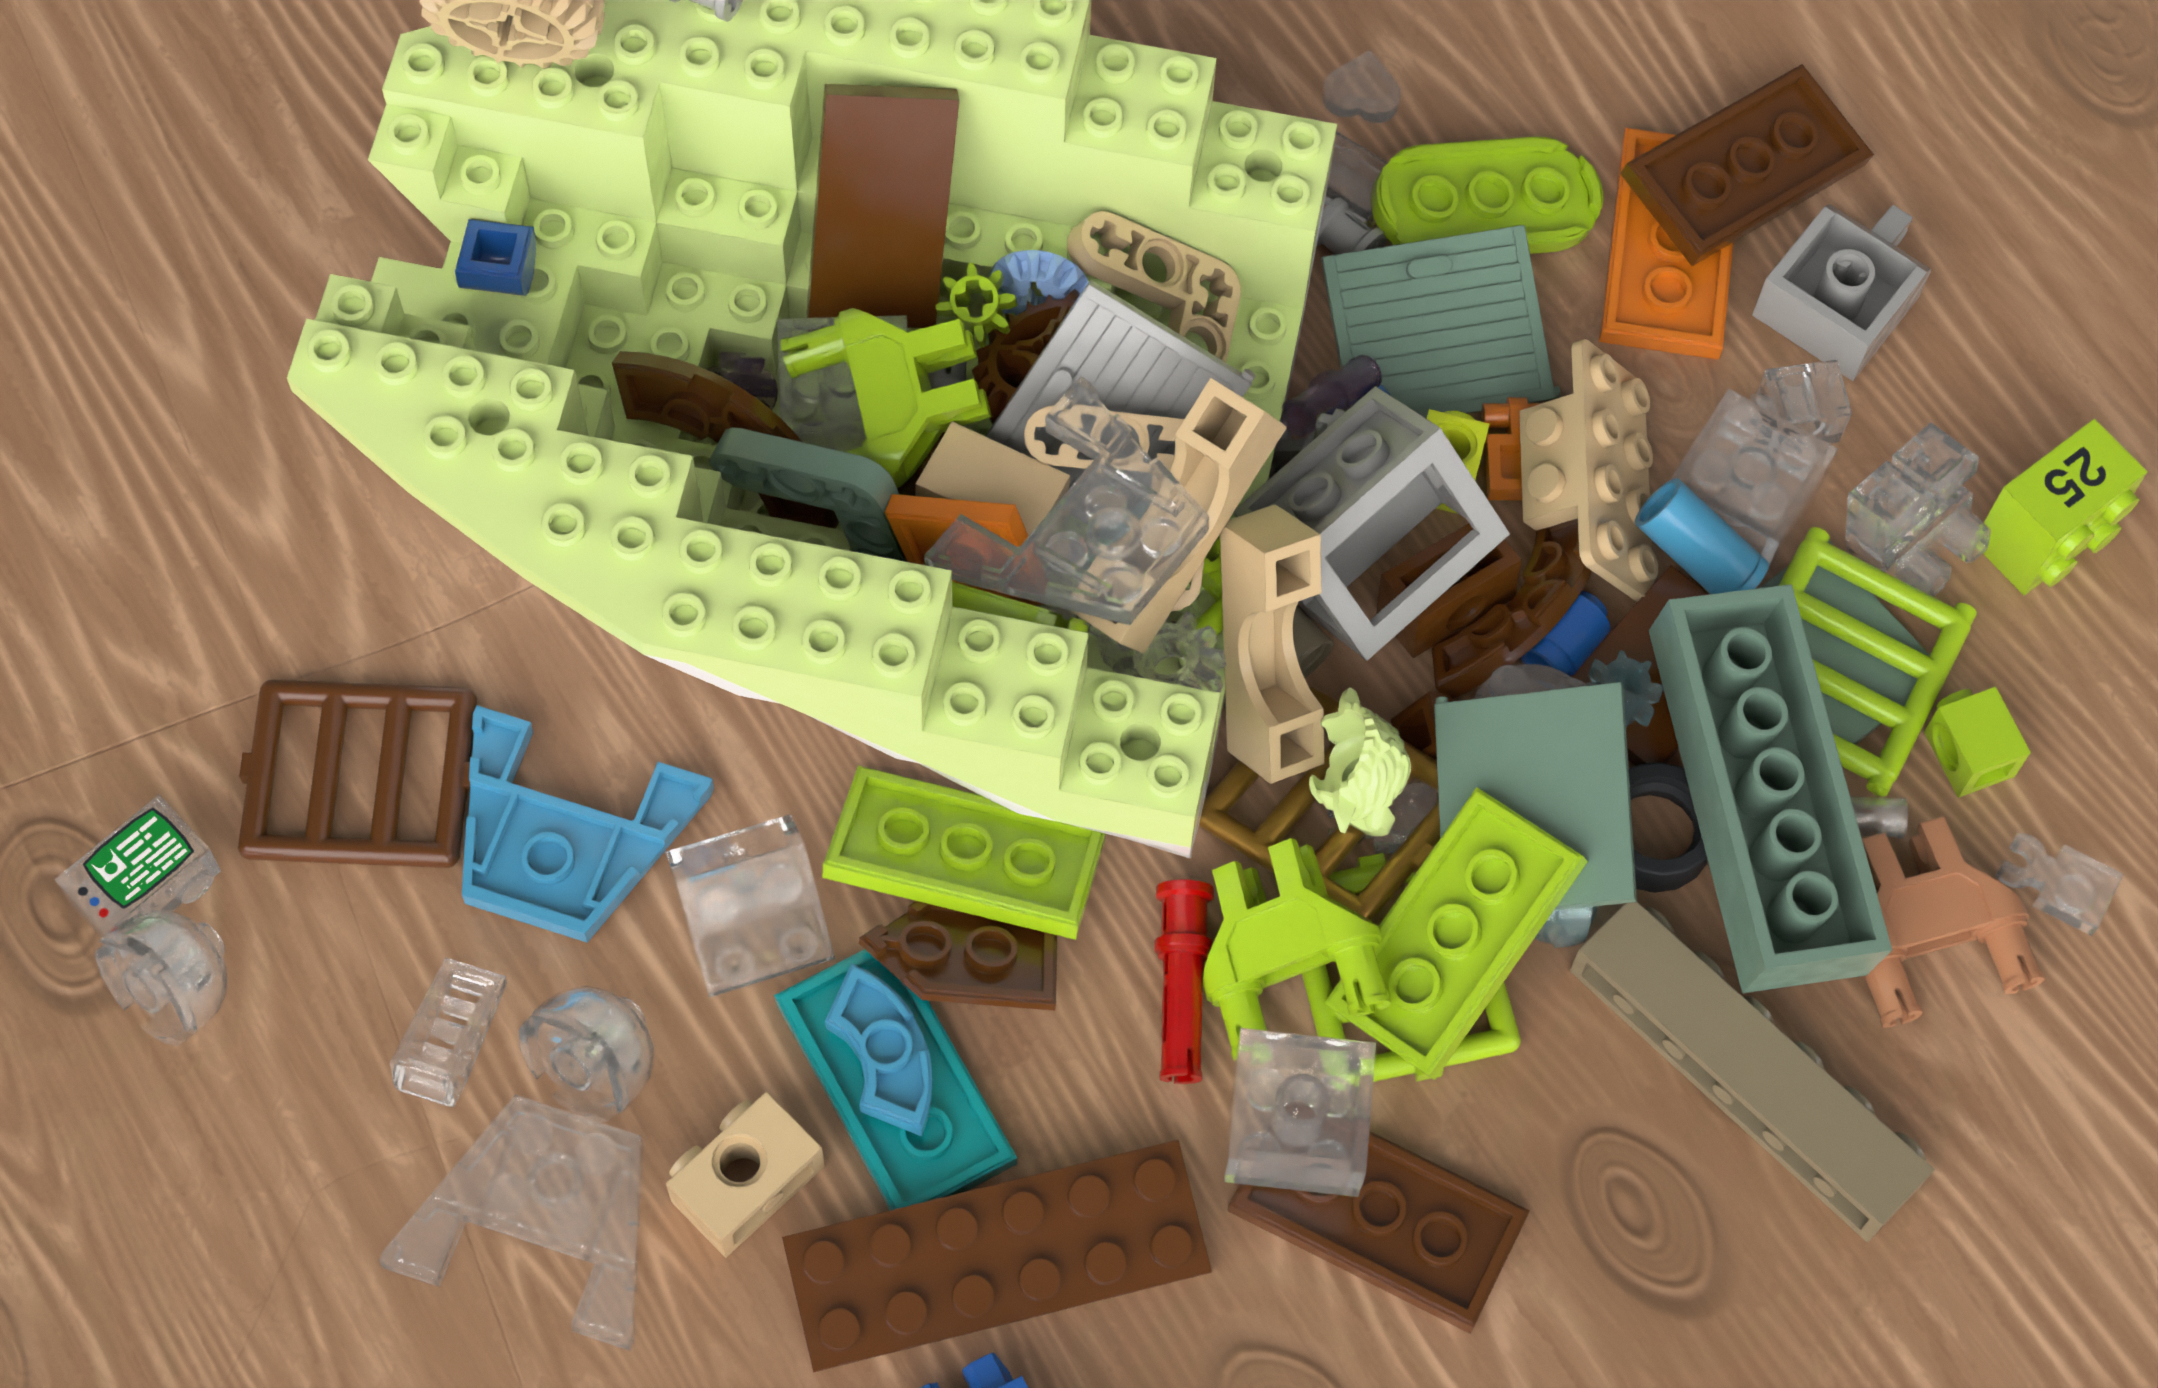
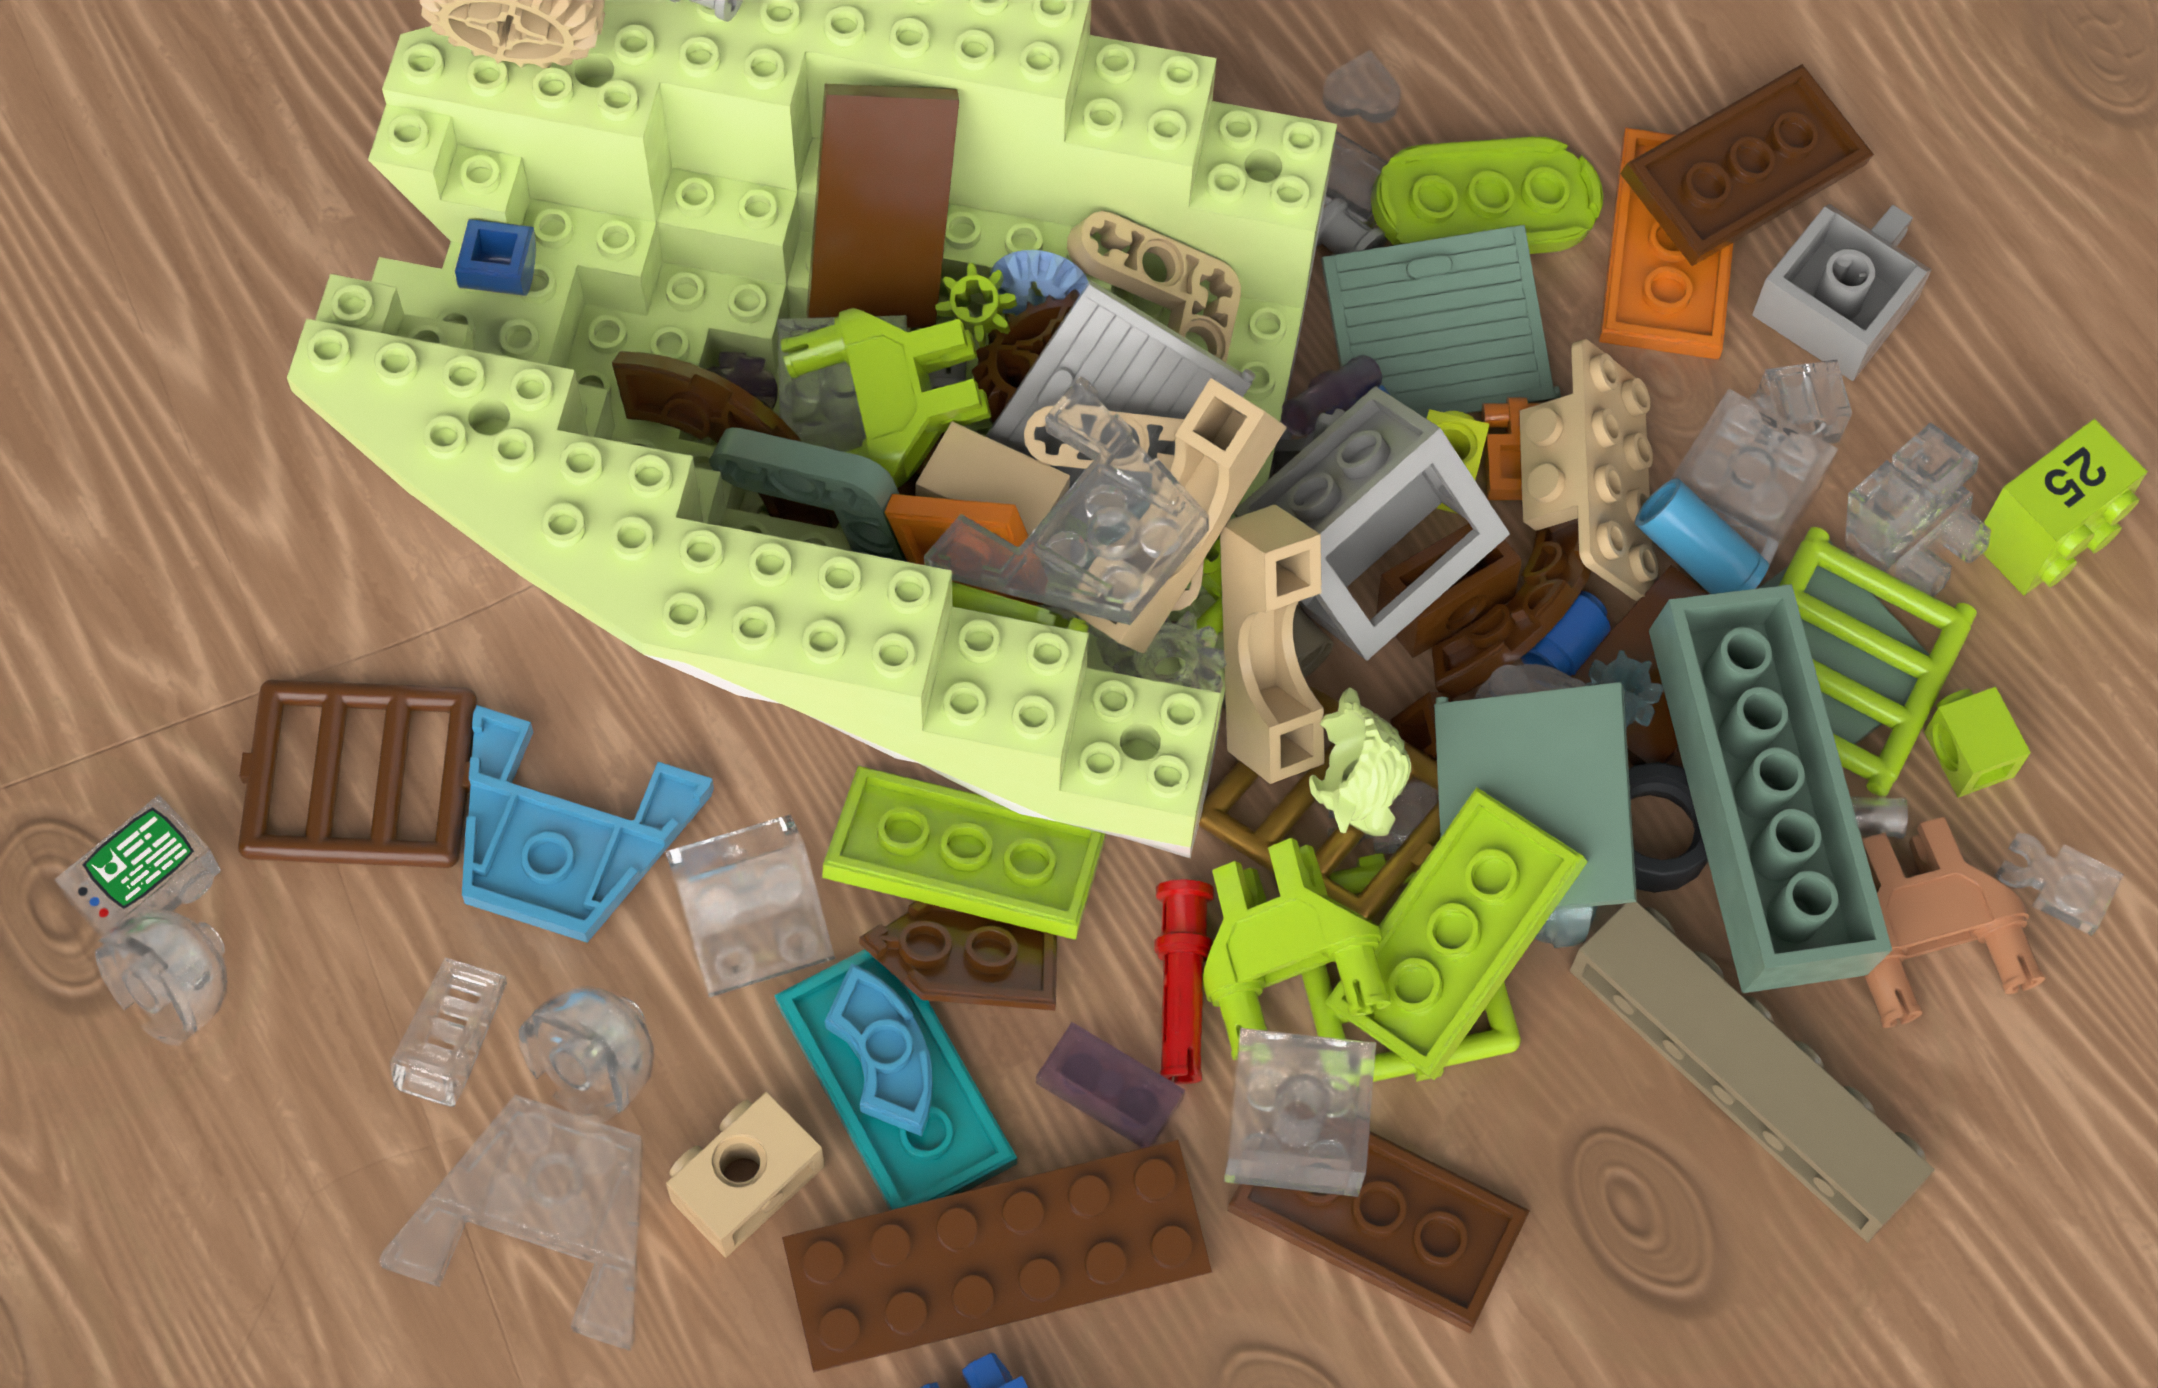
none -> plate [1036,1022,1185,1148]

